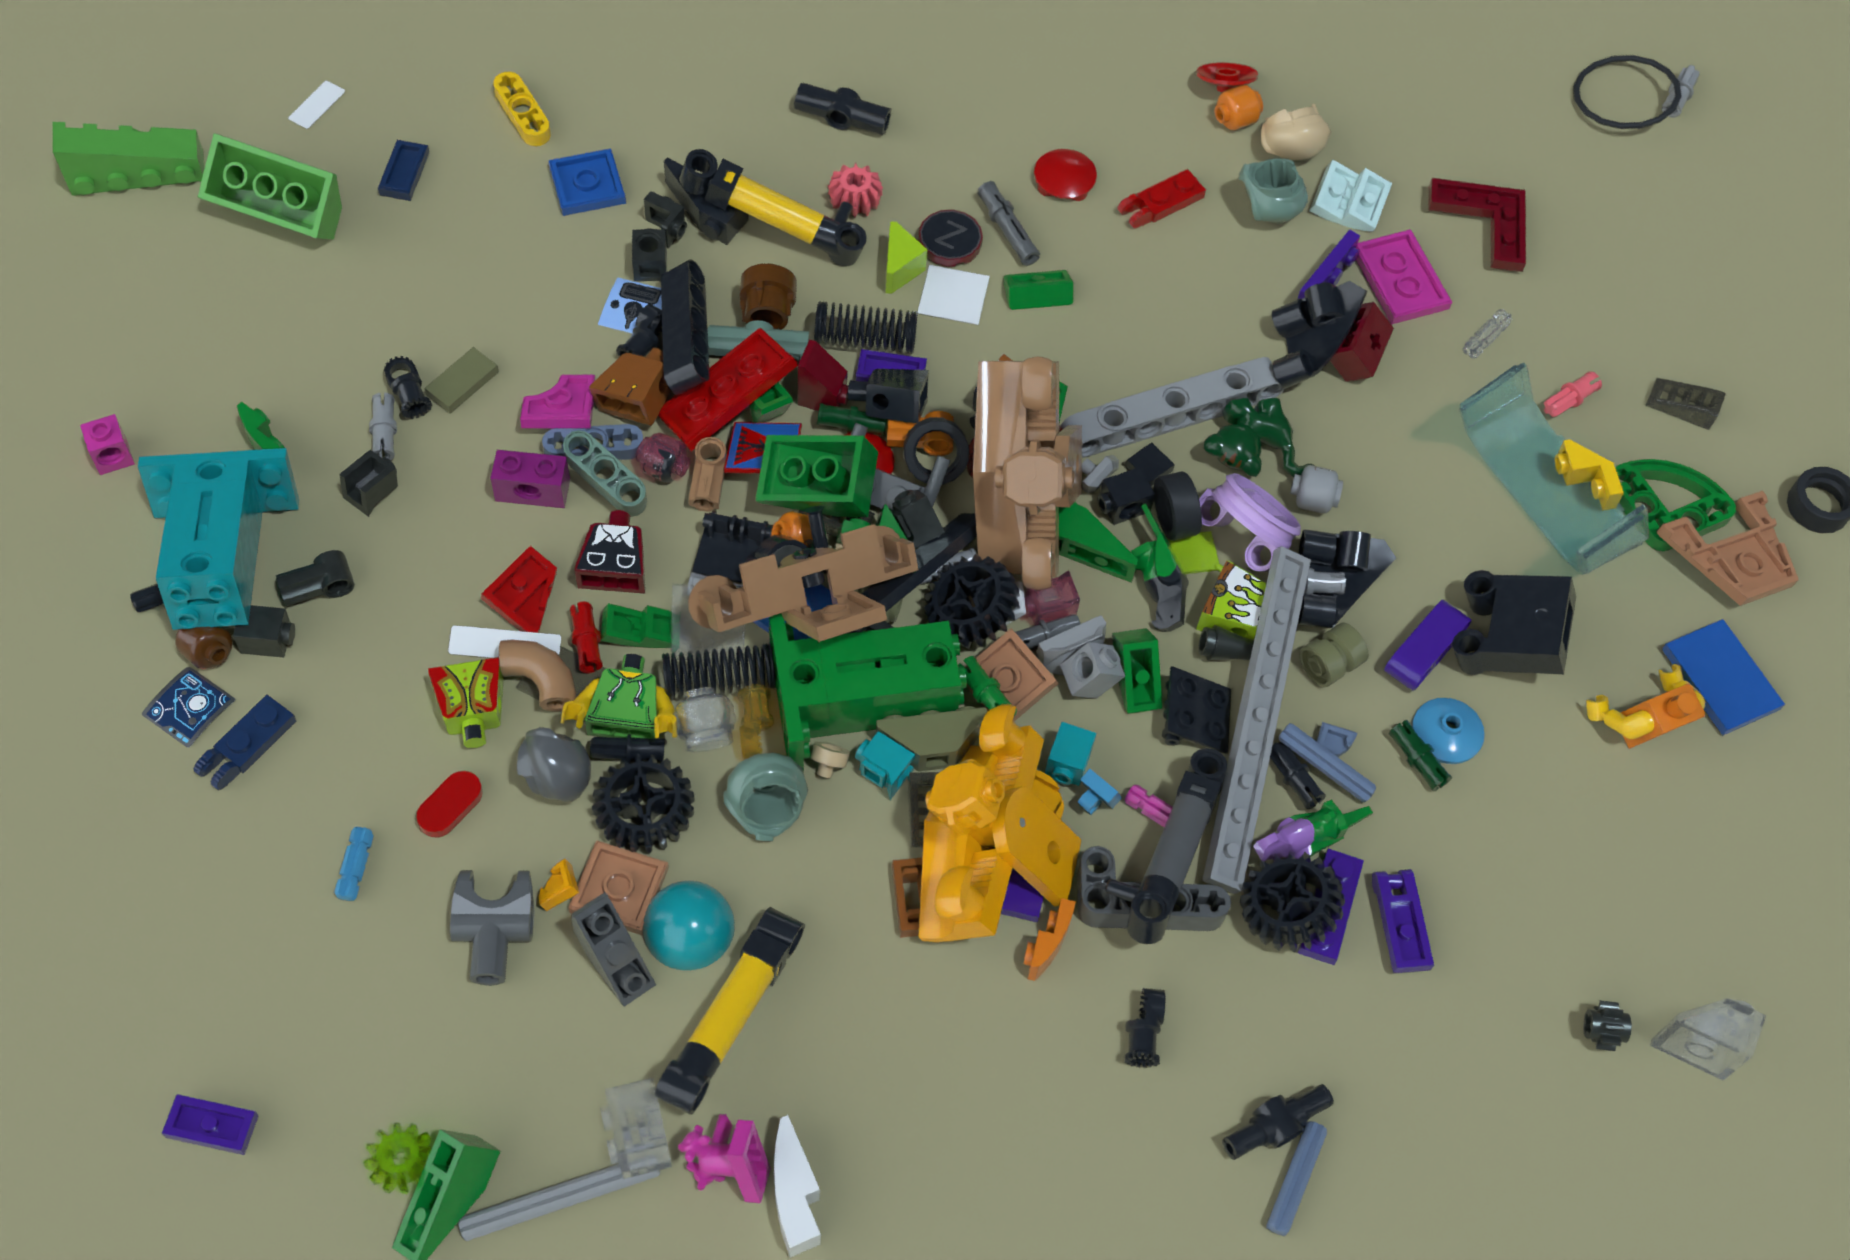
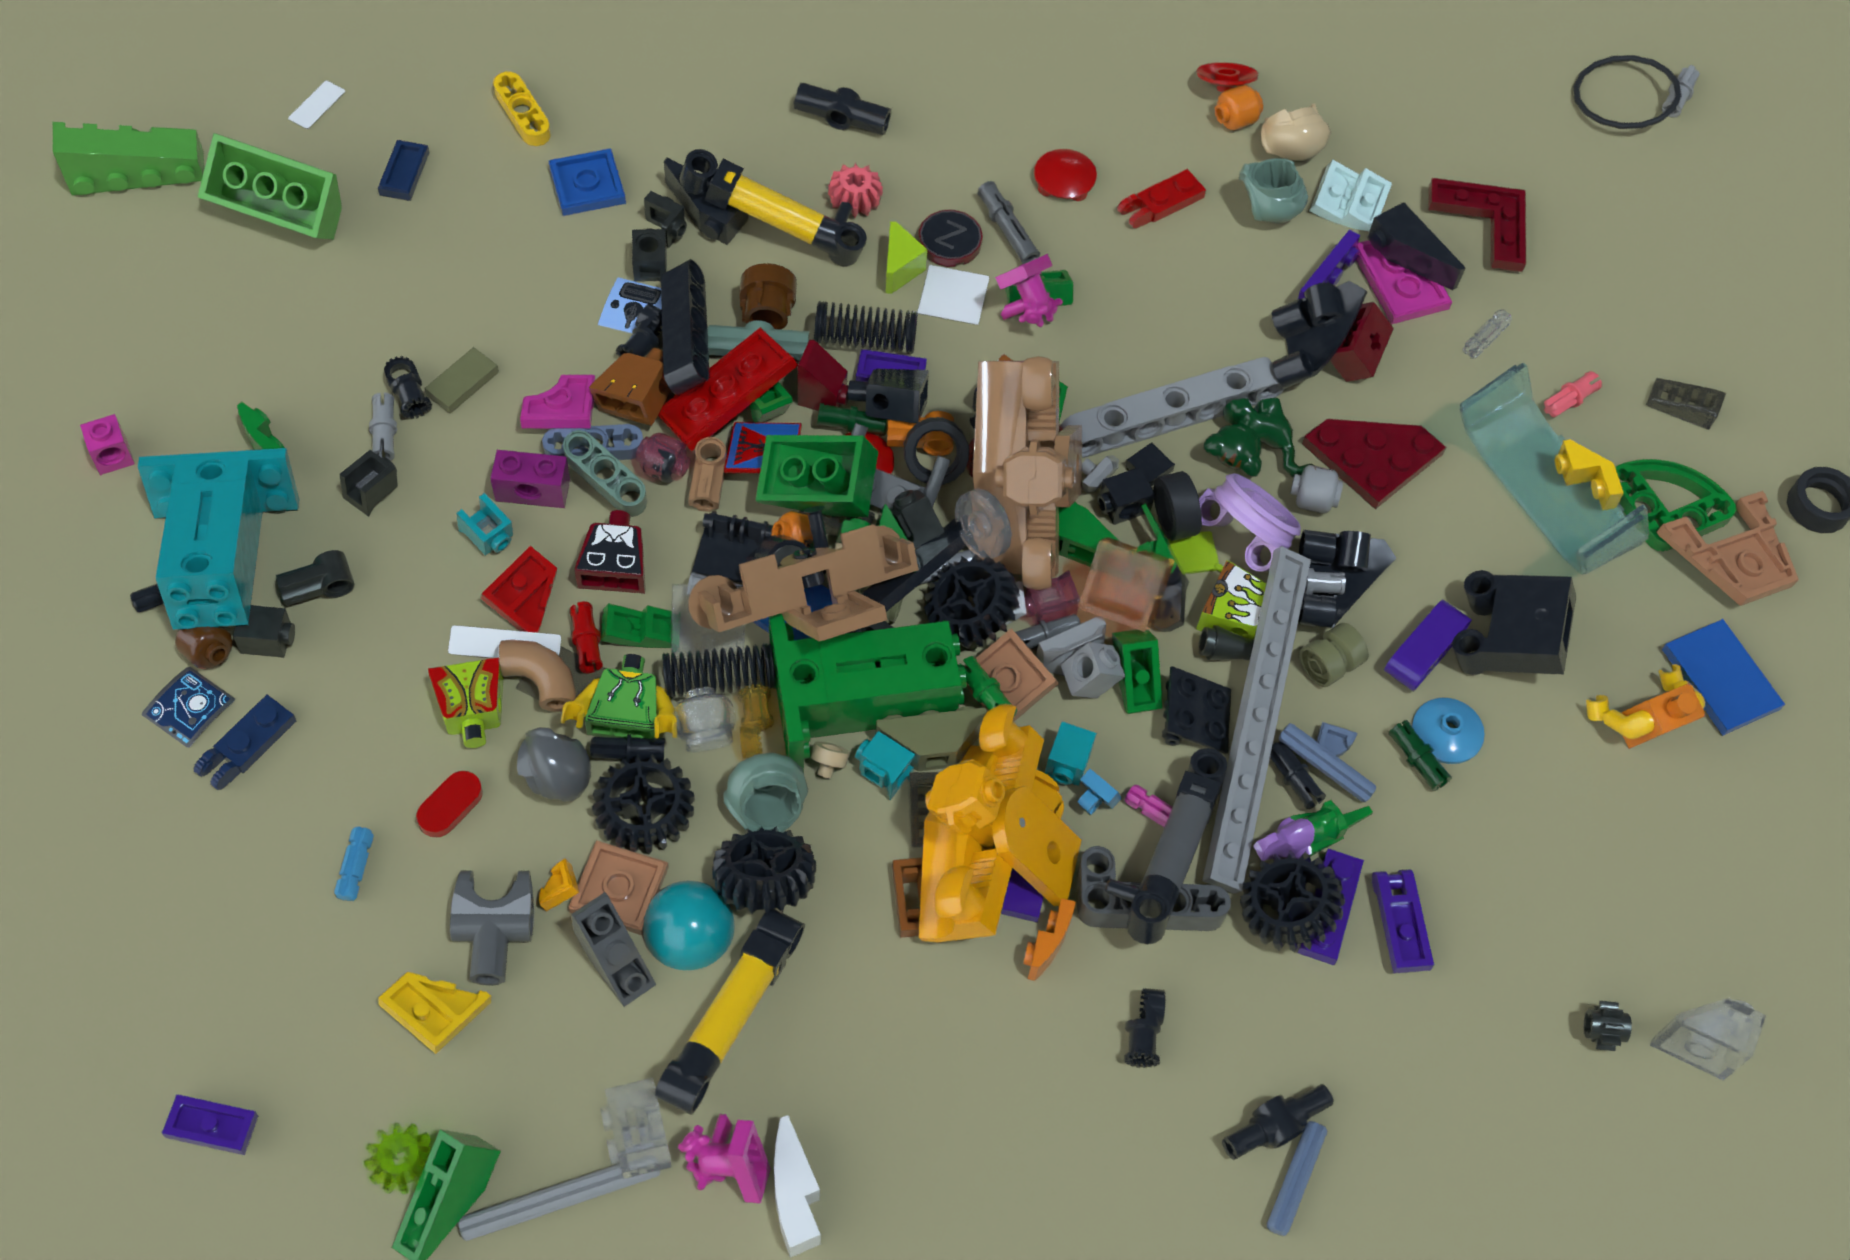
none -> yellow wing [378,972,491,1054]
none -> teal window [456,493,513,556]
none -> black gear [712,826,817,915]
none -> clear tile [955,488,1012,559]
none -> dark pink piece [995,254,1063,327]
none -> clear orange piece [1078,537,1175,632]
none -> dark red plate [1302,419,1446,509]
none -> black slope [1367,202,1466,290]

